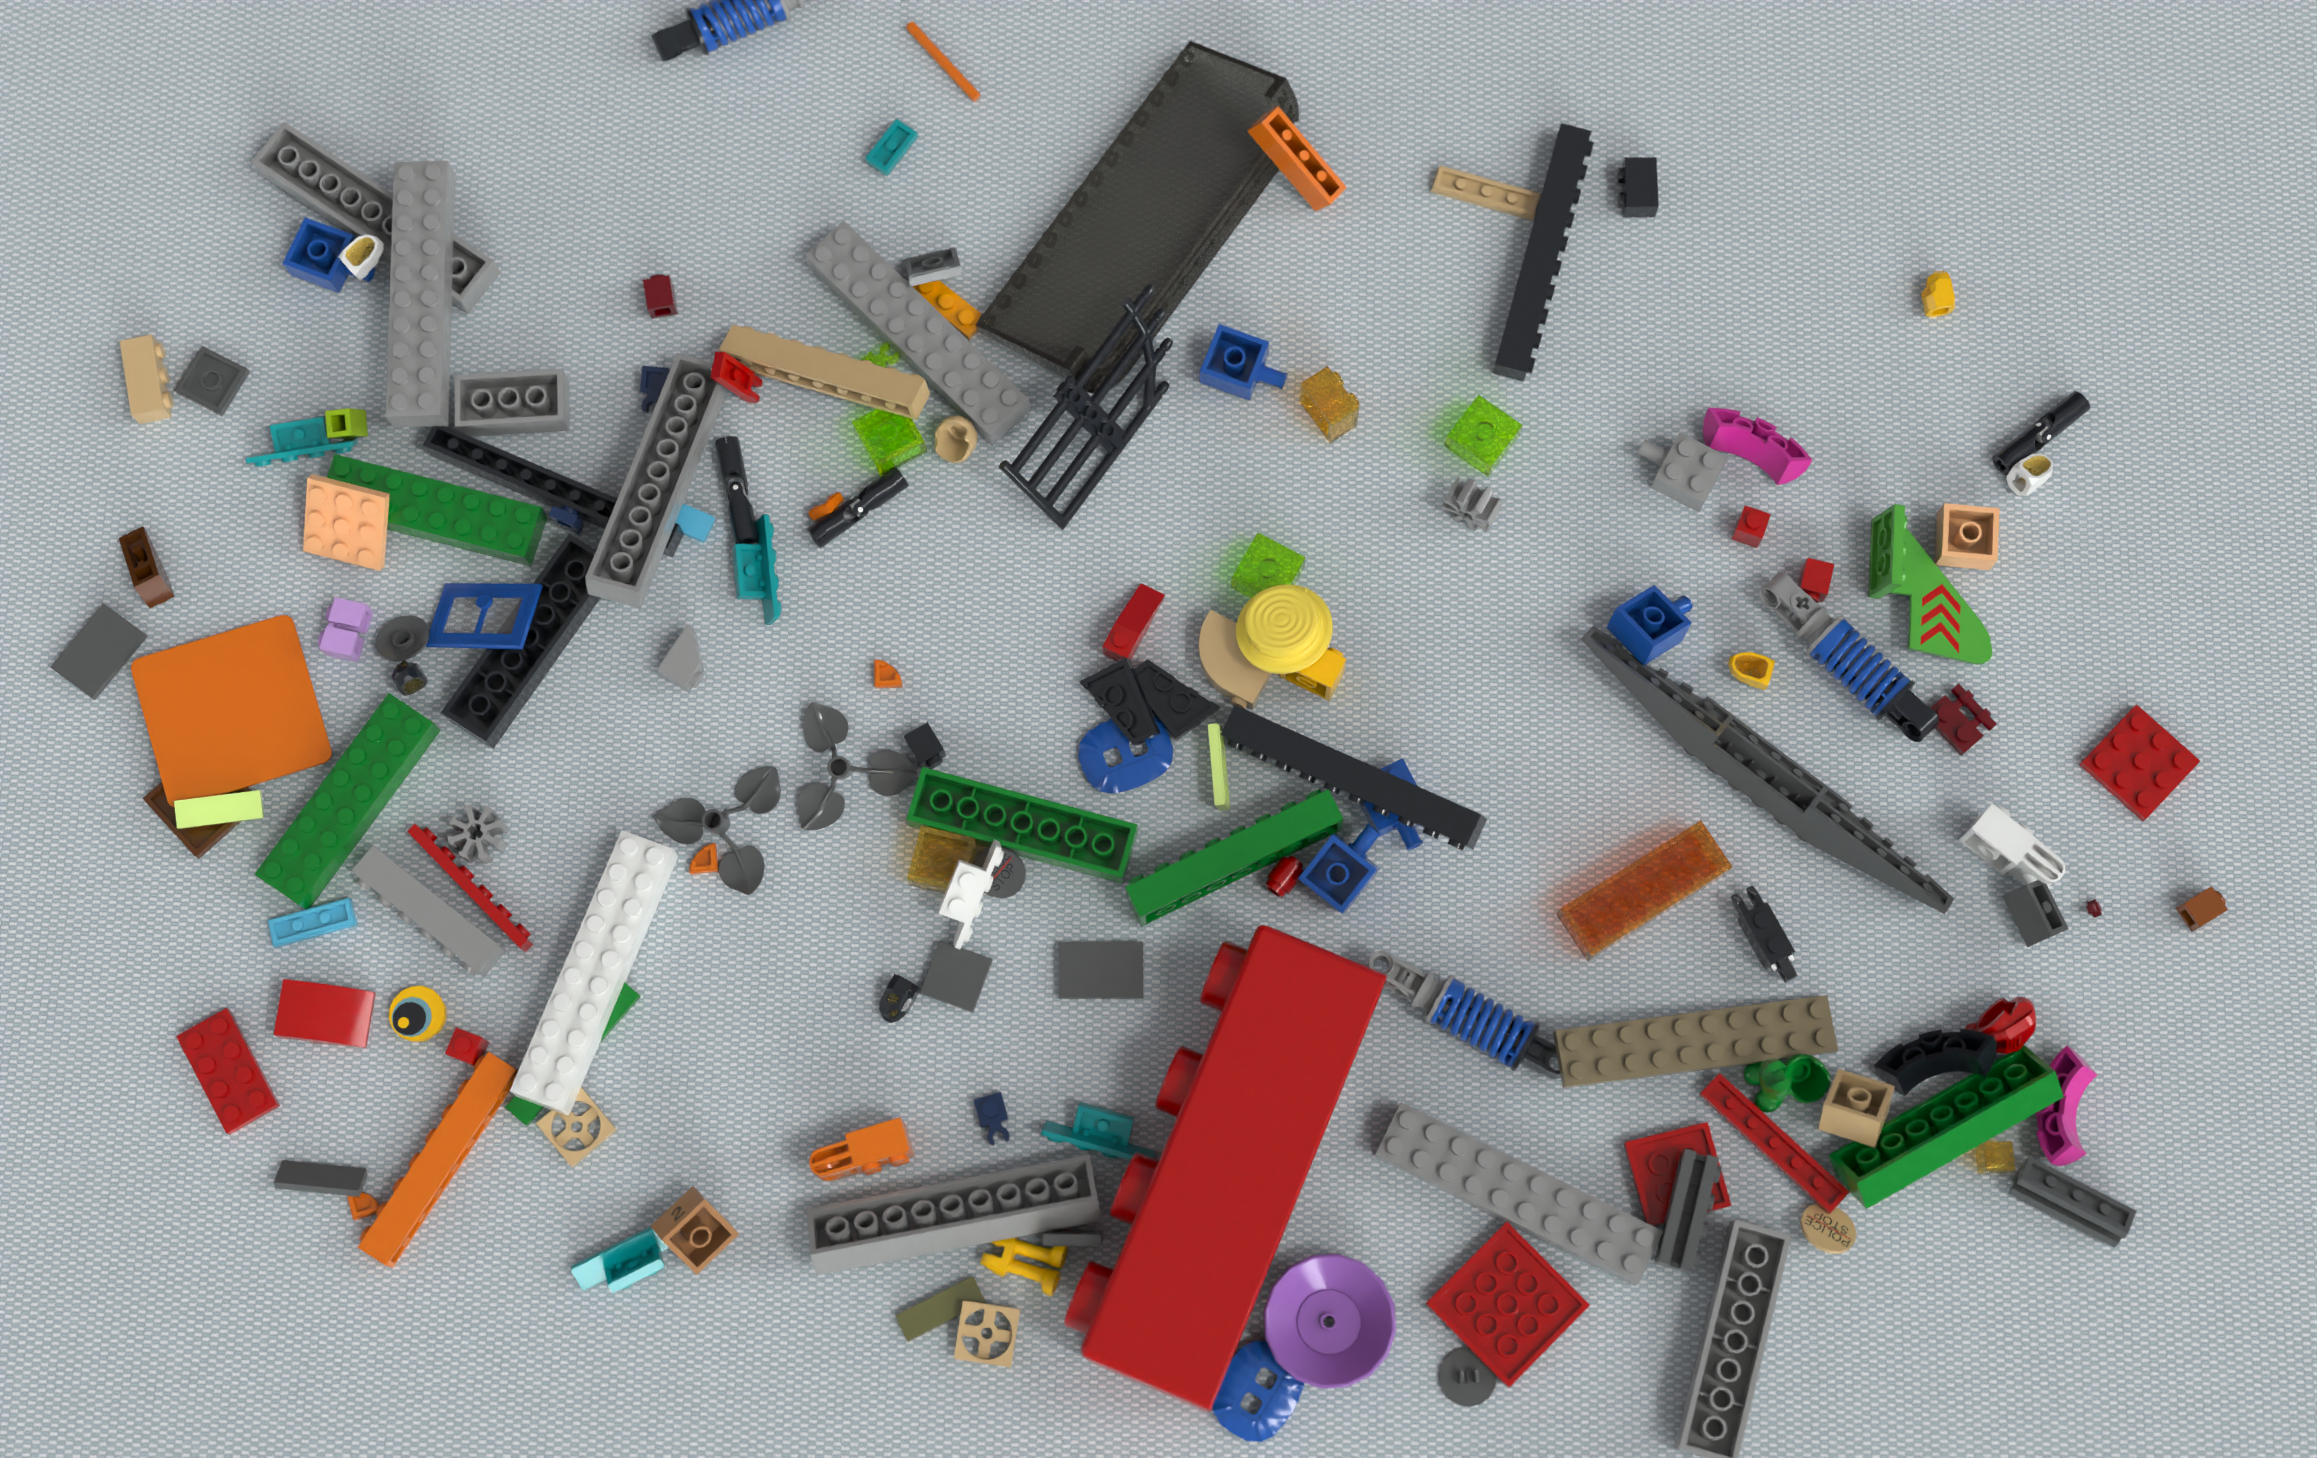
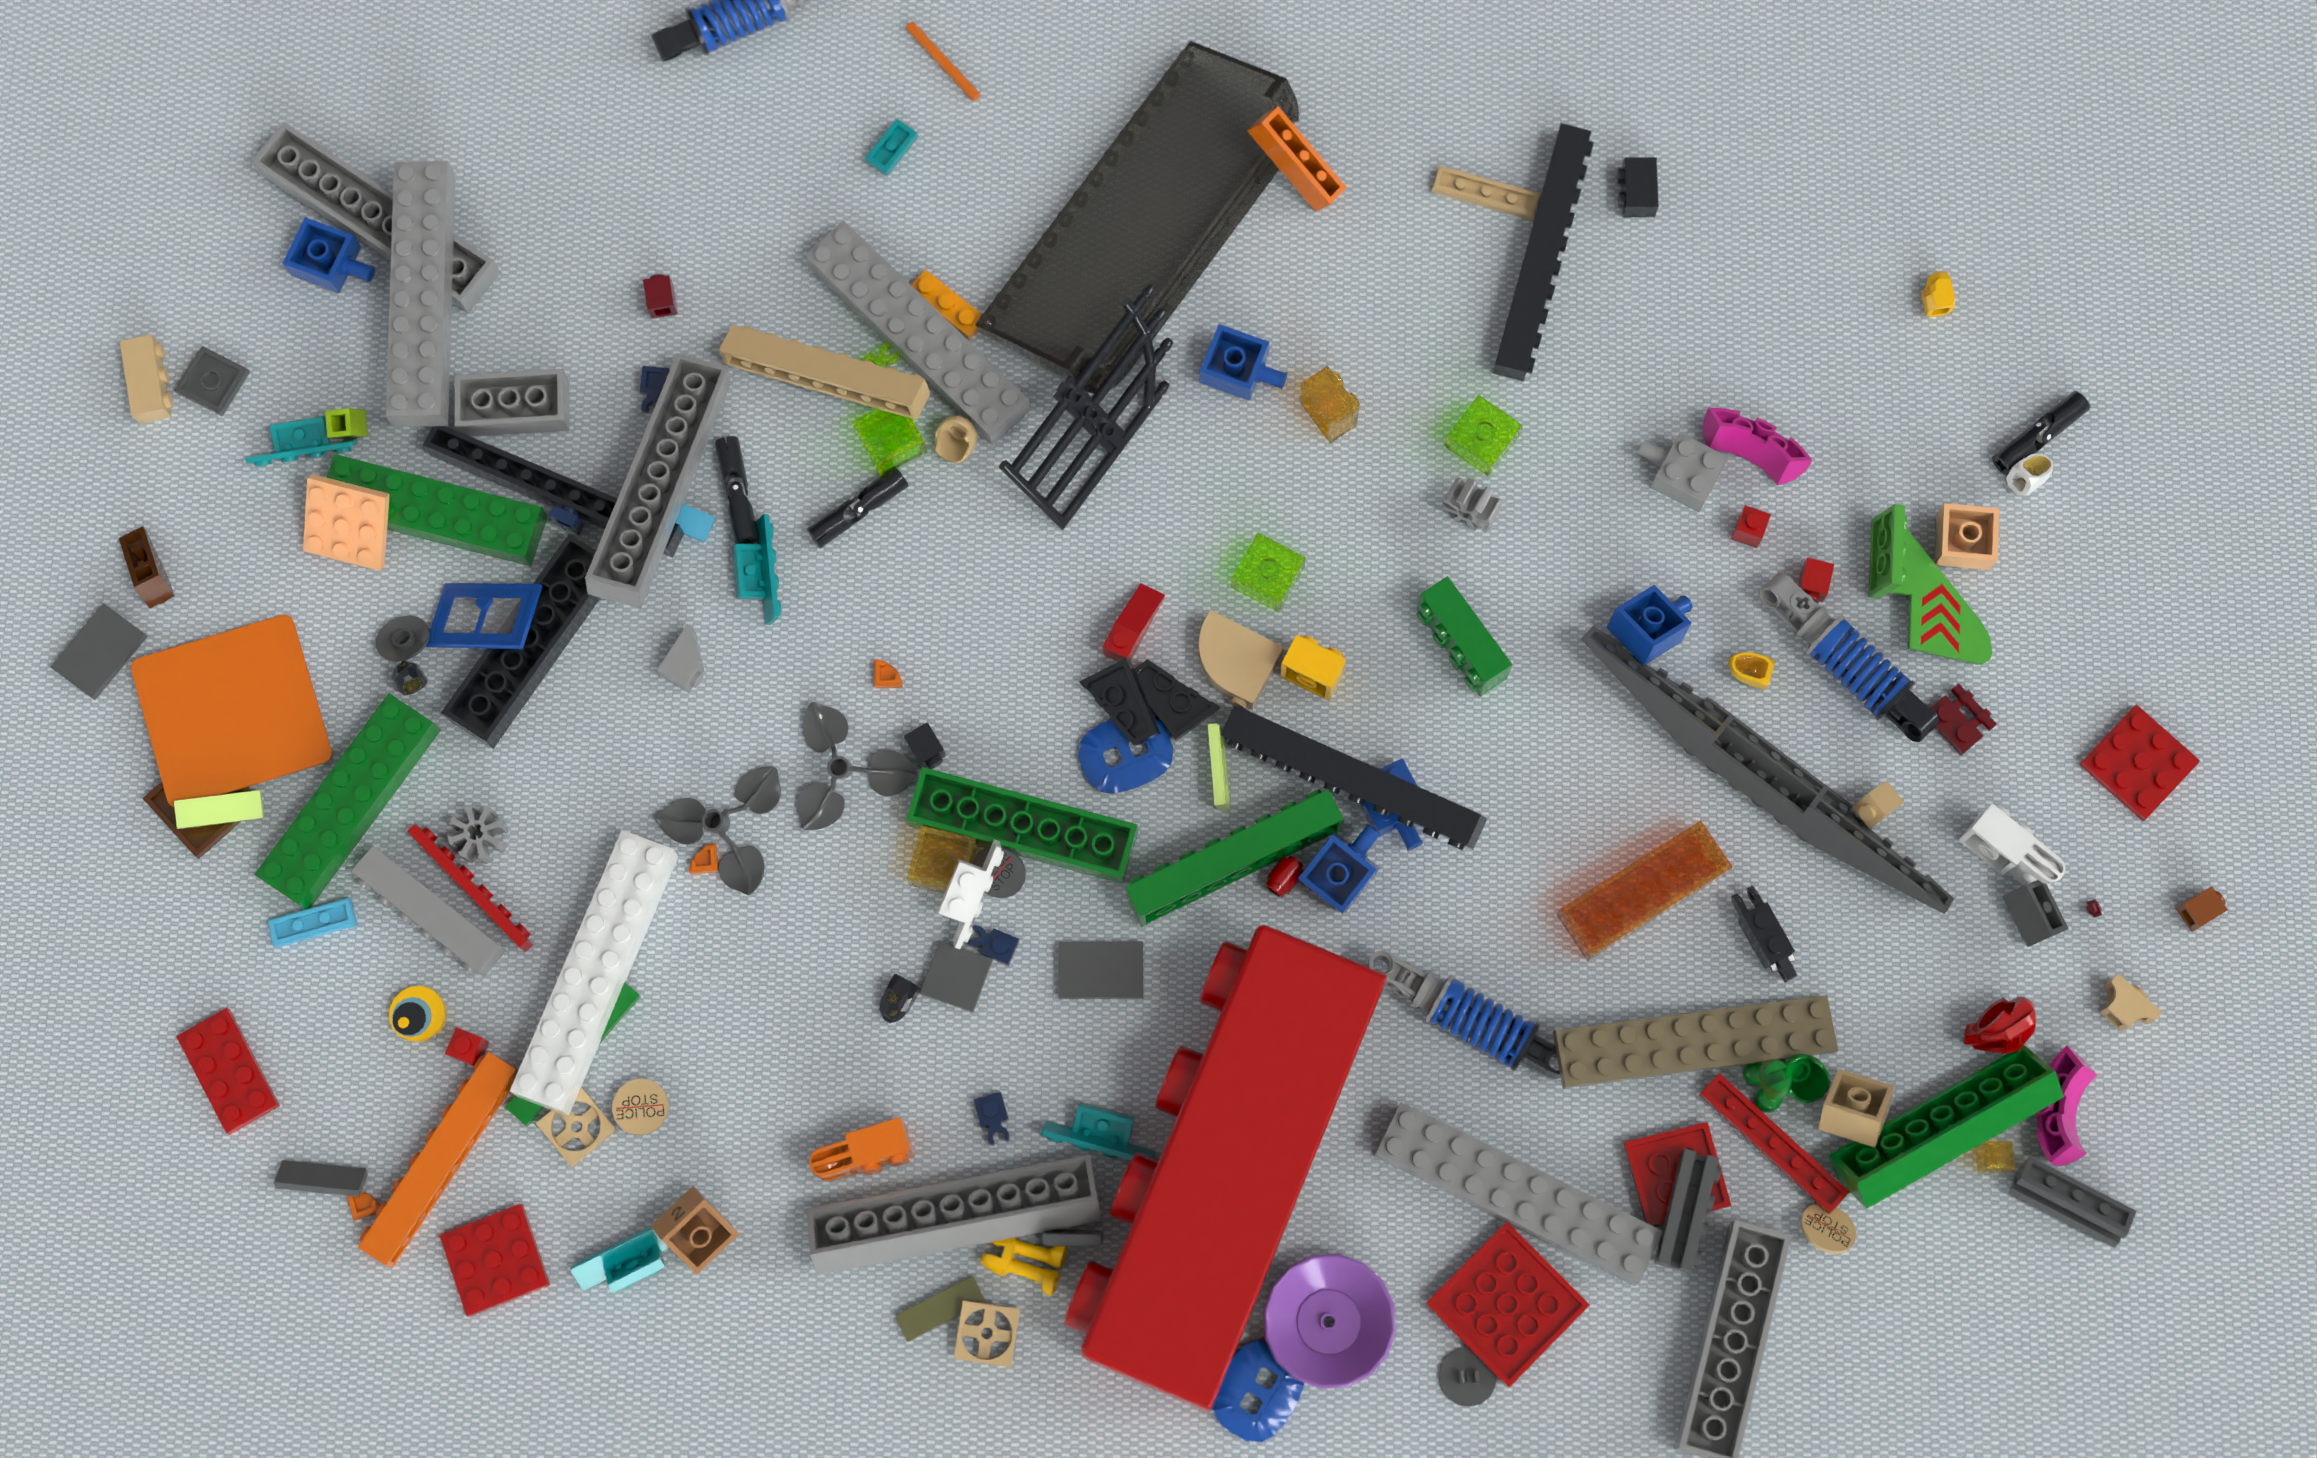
red slope [274,979,375,1048] -> none
lavender piece [318,597,373,663] -> none
rock [338,235,384,280] -> none
red hinge [711,352,763,403] -> none
orange tile [808,492,844,521] -> none
dark grey tile [904,248,963,287] -> none
light yellow piece [1236,584,1333,674] -> none
black brick [1874,1029,1997,1096] -> none
none -> red plate [439,1204,550,1317]
none -> tan piece [612,1078,669,1136]
none -> dark blue plate [967,925,1020,966]
none -> green brick [1416,576,1513,697]
none -> tan brick [1852,781,1904,829]
none -> tan brick [2100,974,2163,1032]

